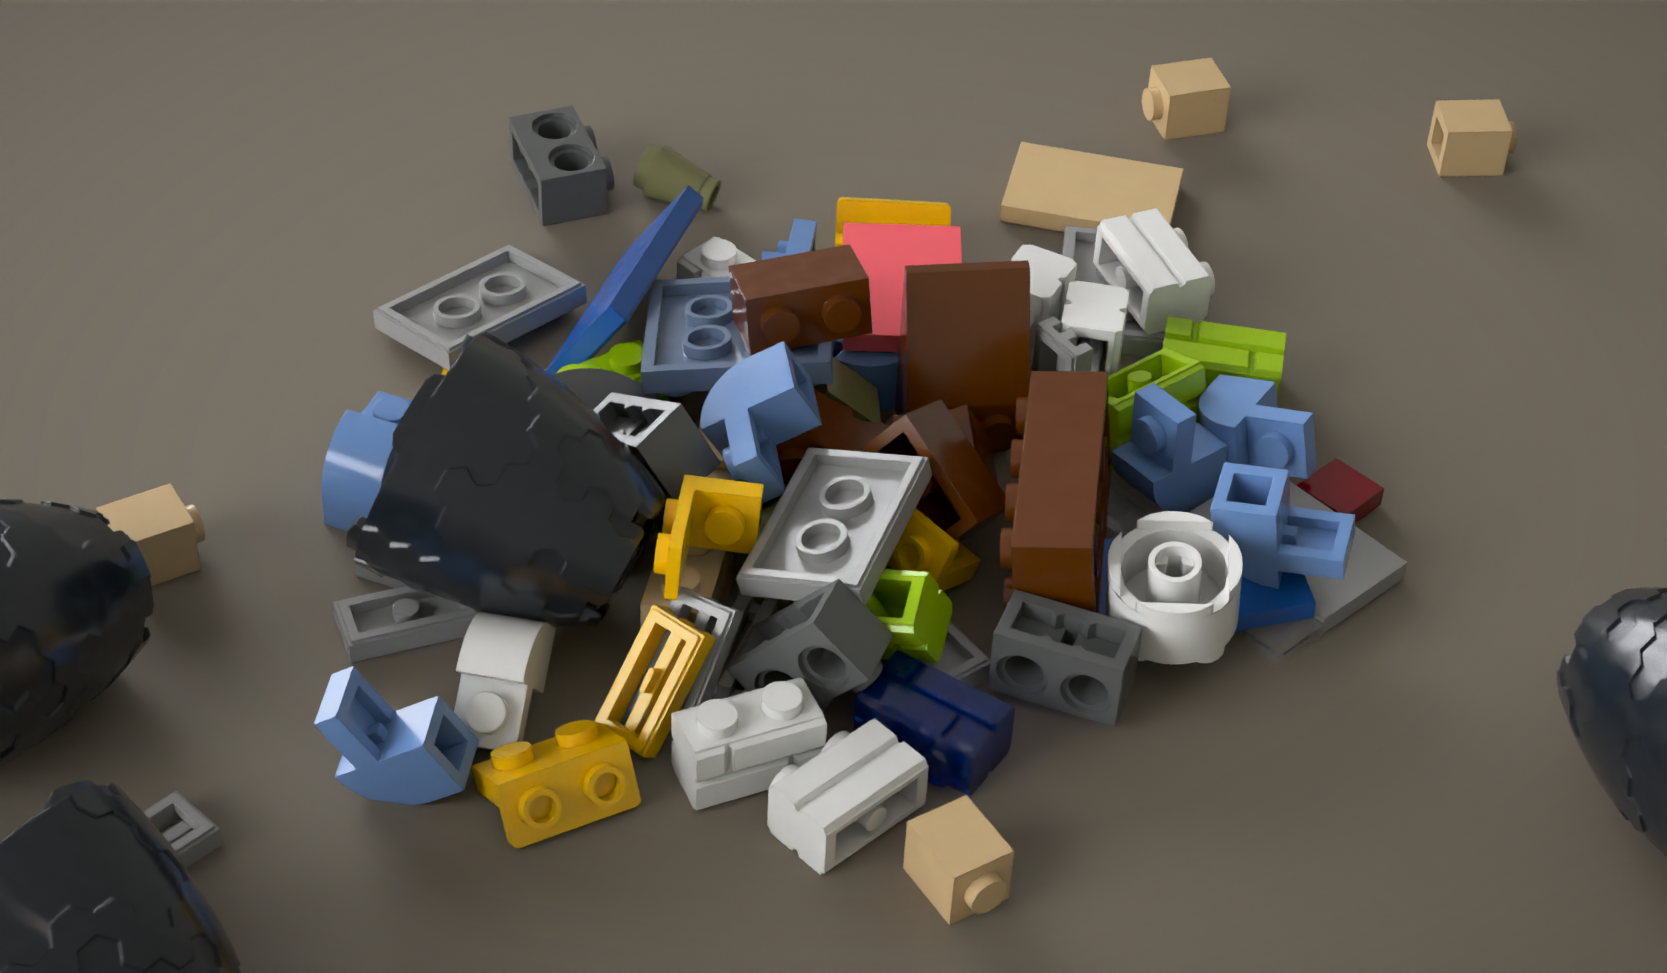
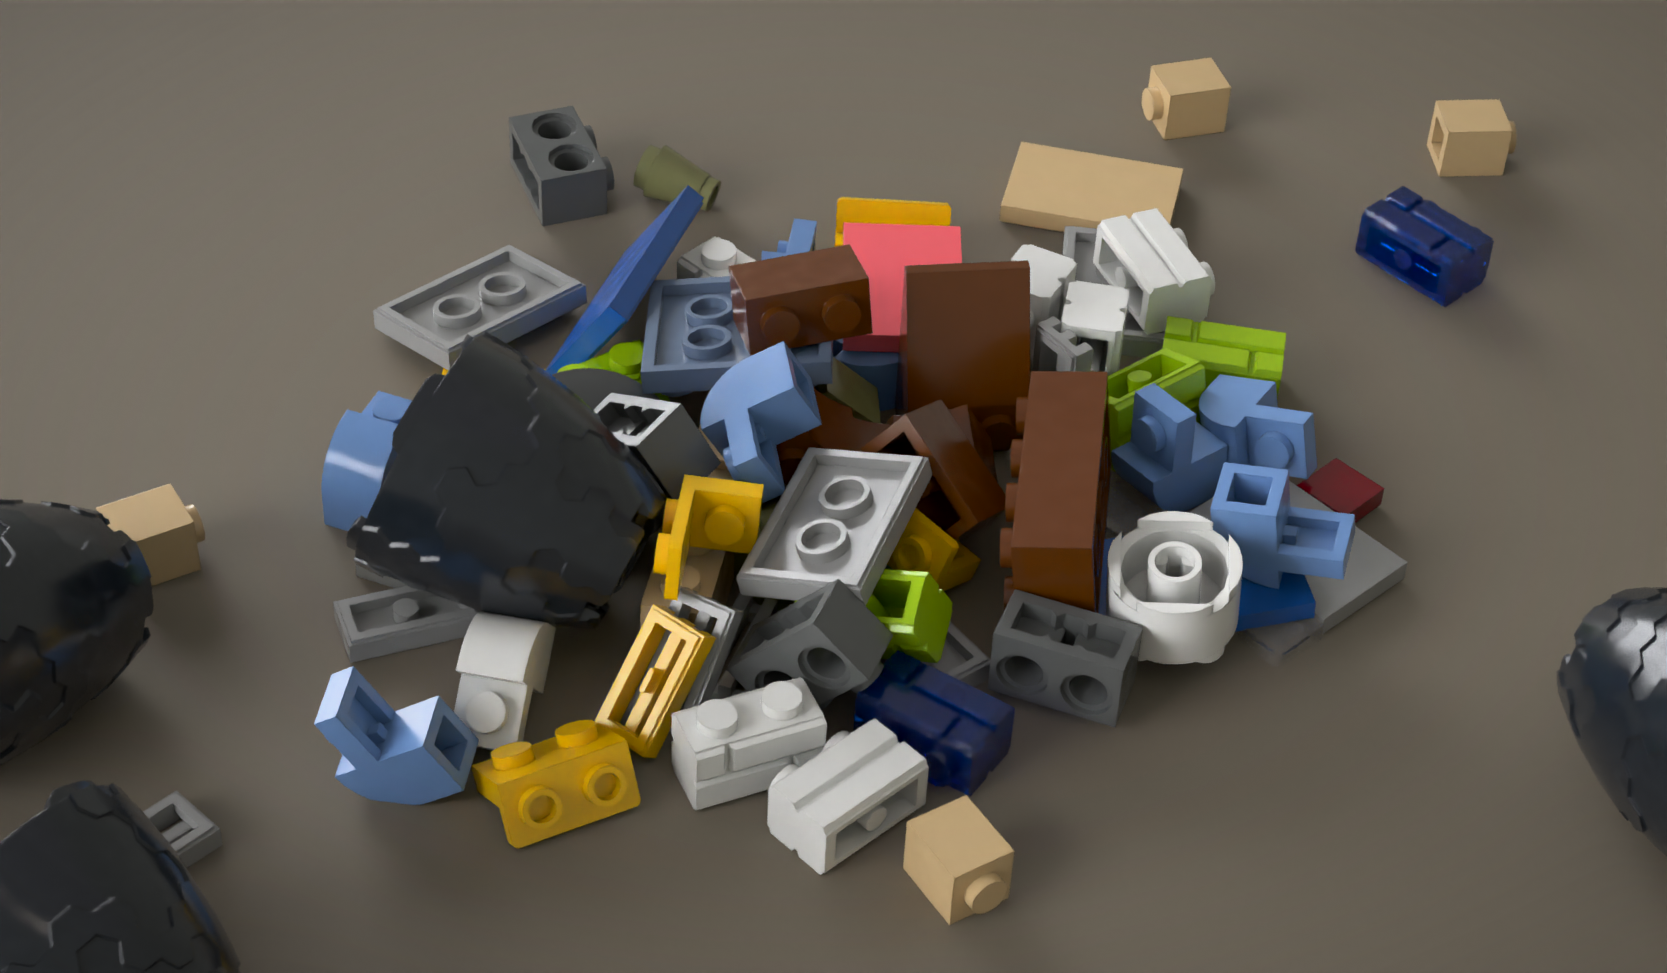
none -> clear blue brick [1355,186,1494,307]

